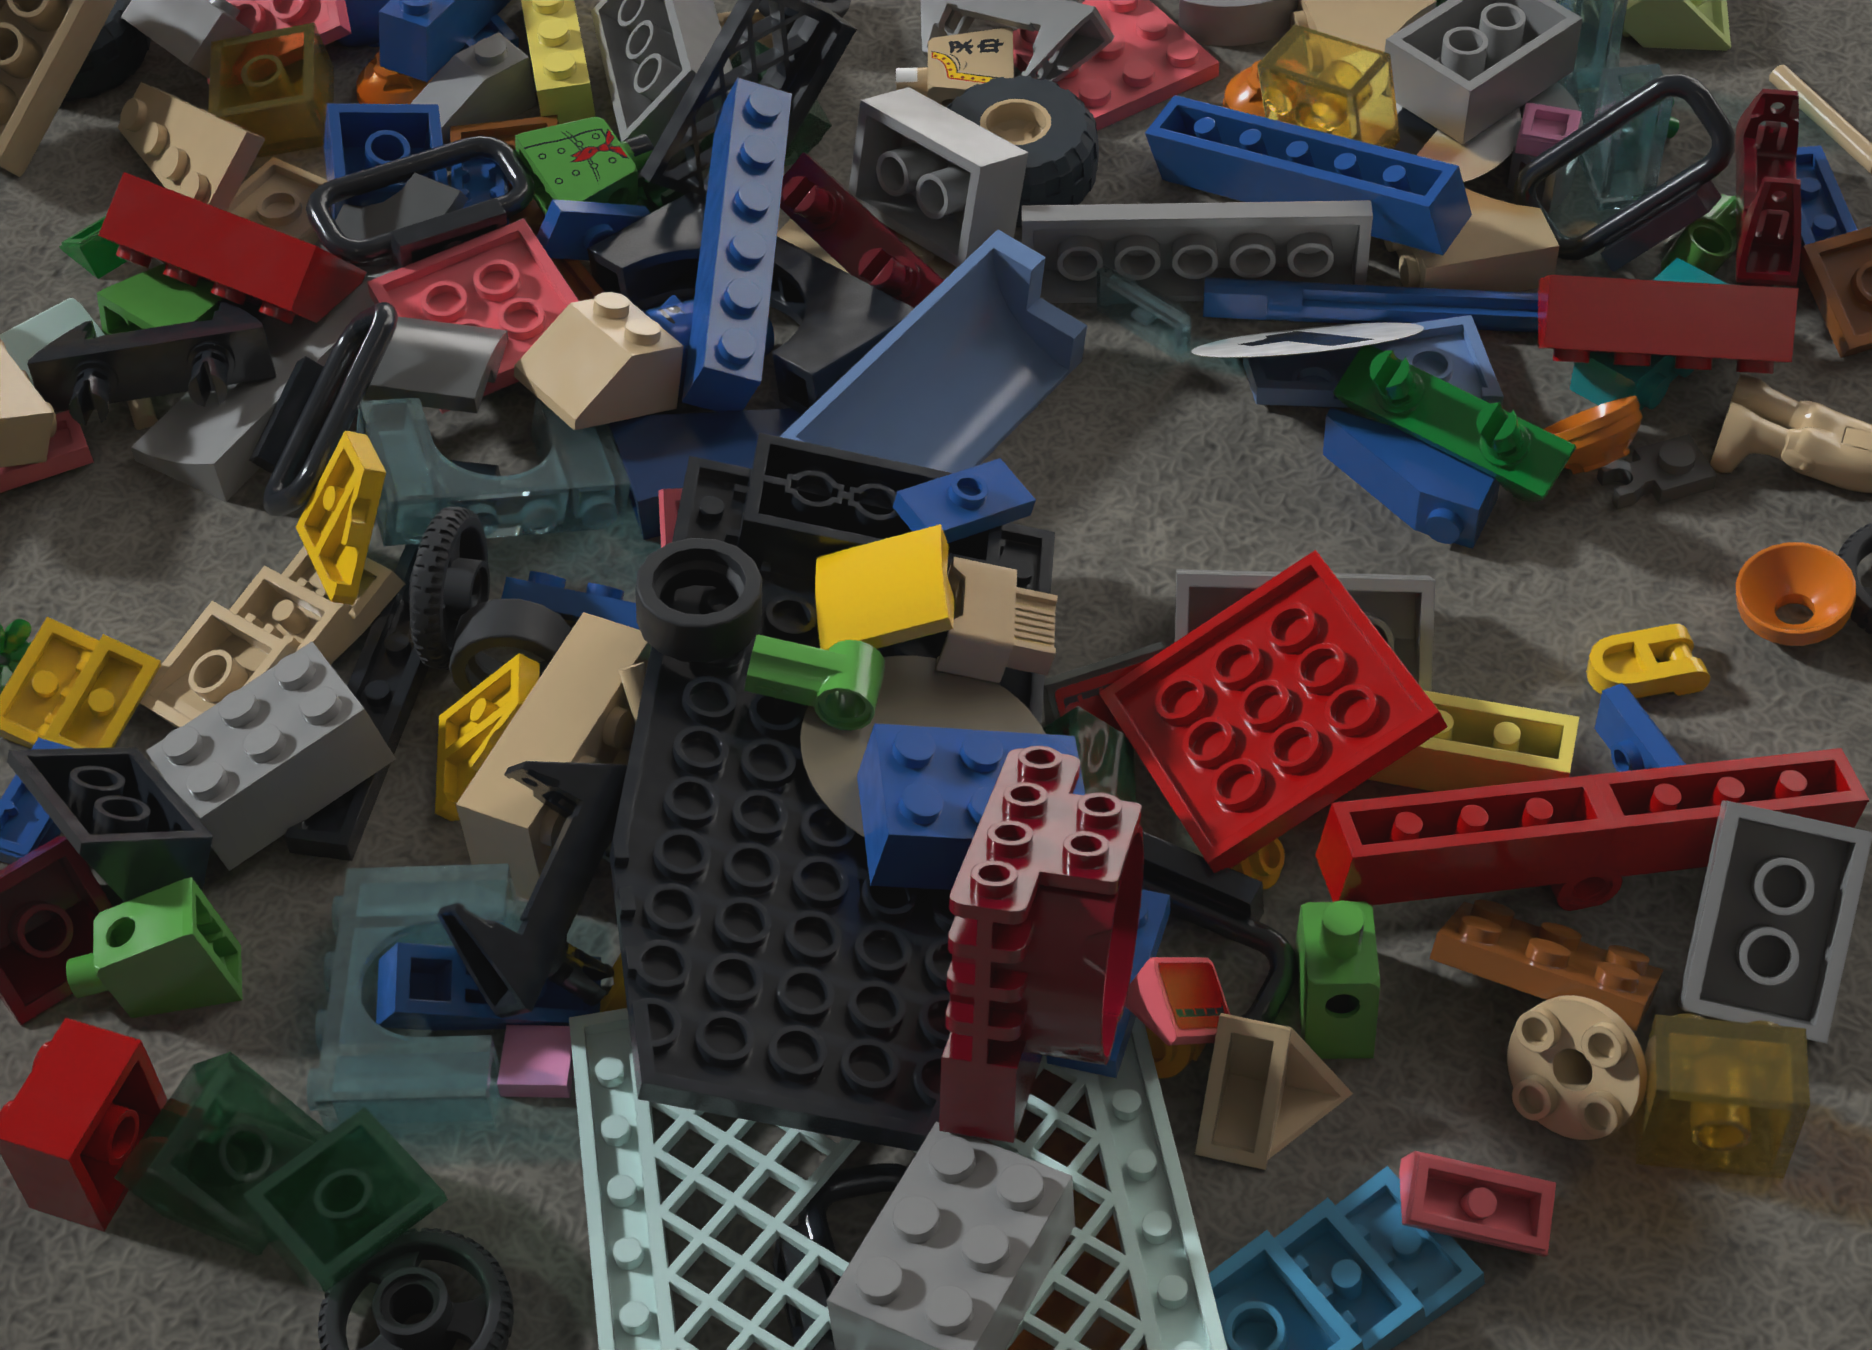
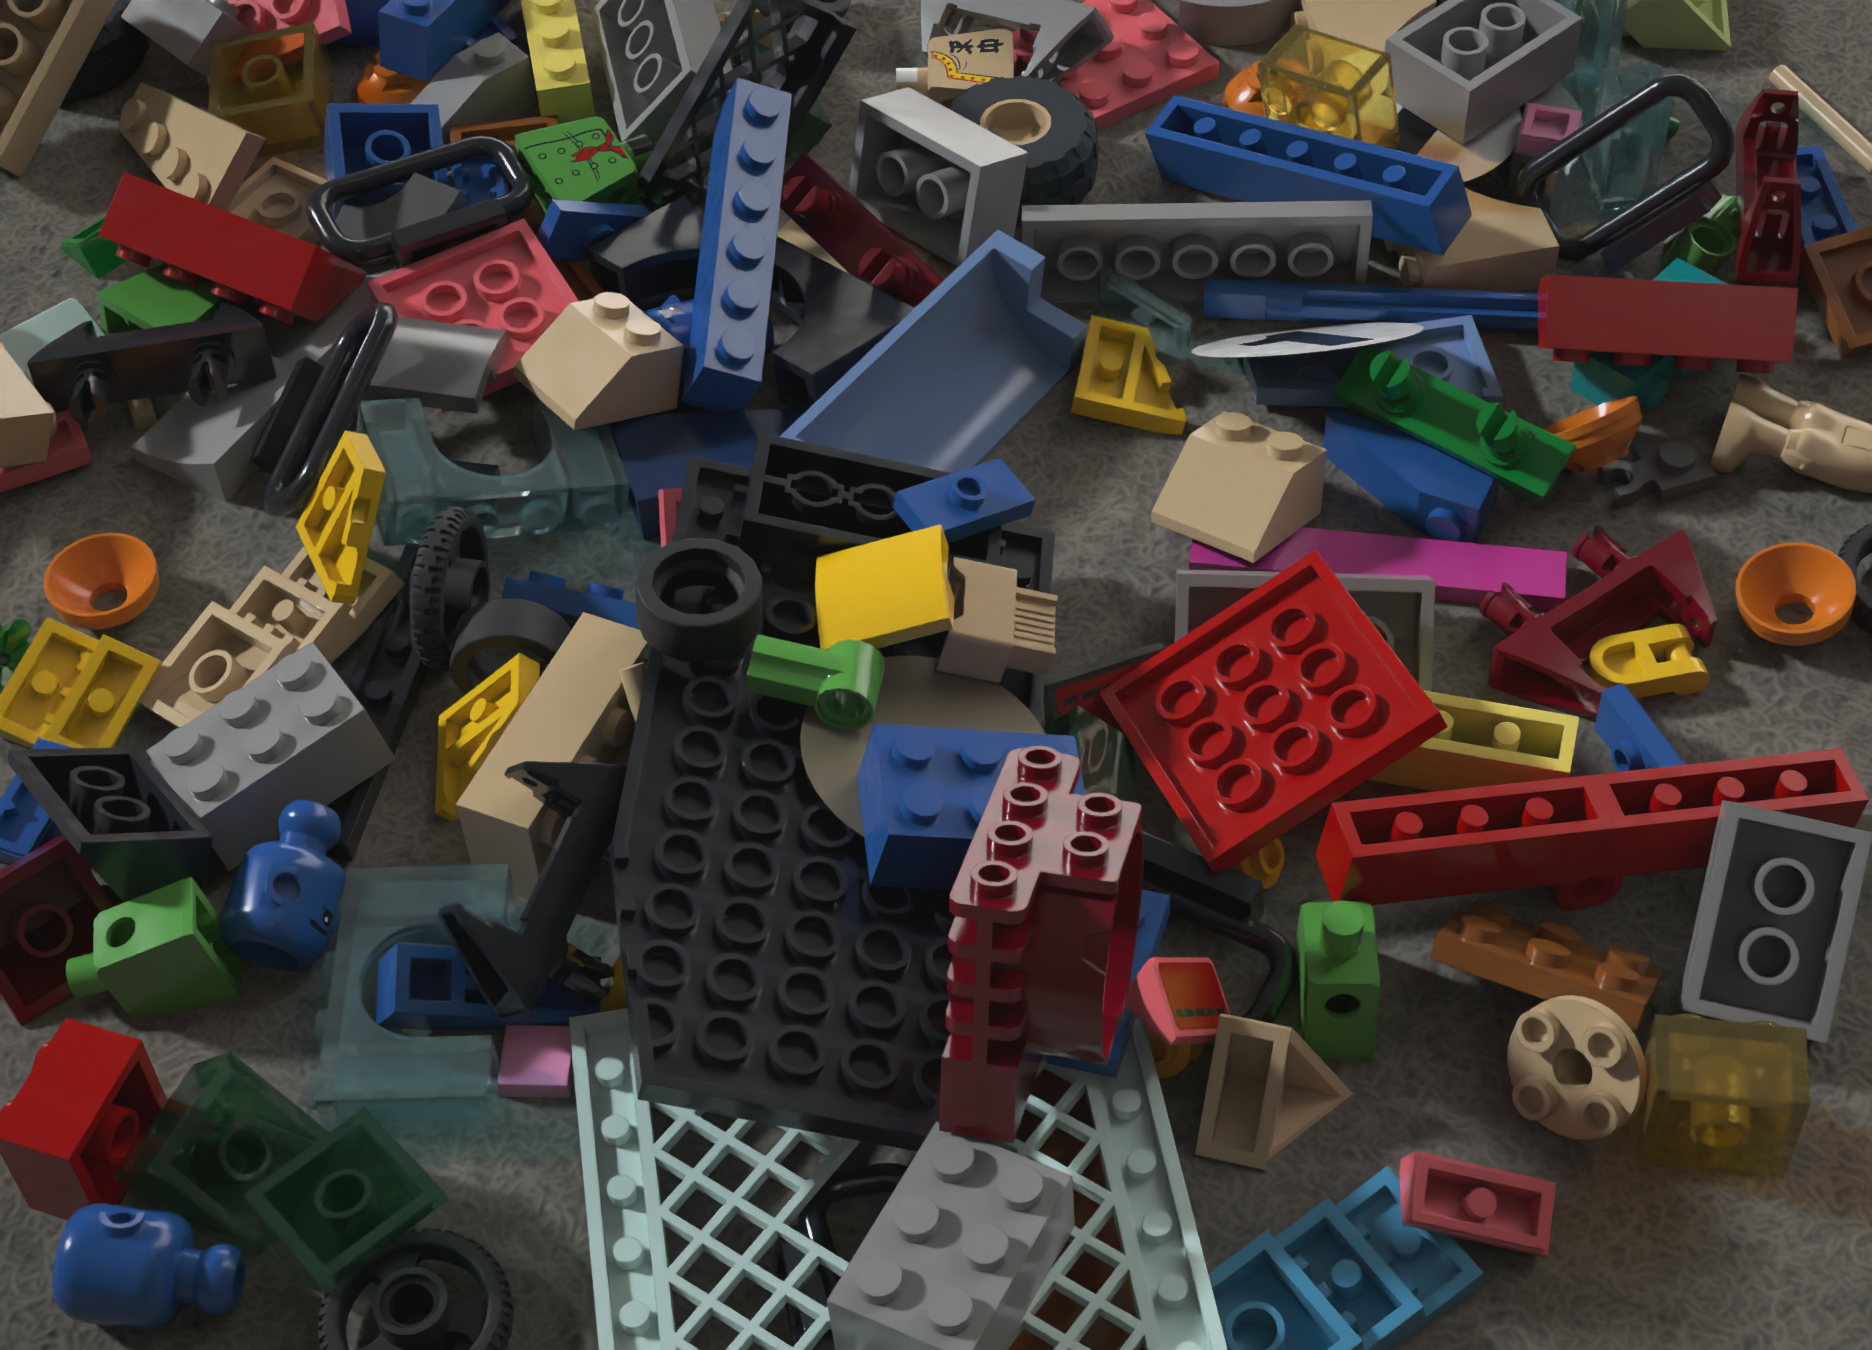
none -> orange piece [43,533,160,630]
none -> blue piece [52,1203,247,1330]
none -> blue piece [219,800,347,971]
none -> yellow wing [1070,315,1187,435]
none -> tan slope [1151,411,1327,563]
none -> dark pink tile [1189,527,1567,611]
none -> dark red hose [1479,526,1717,718]

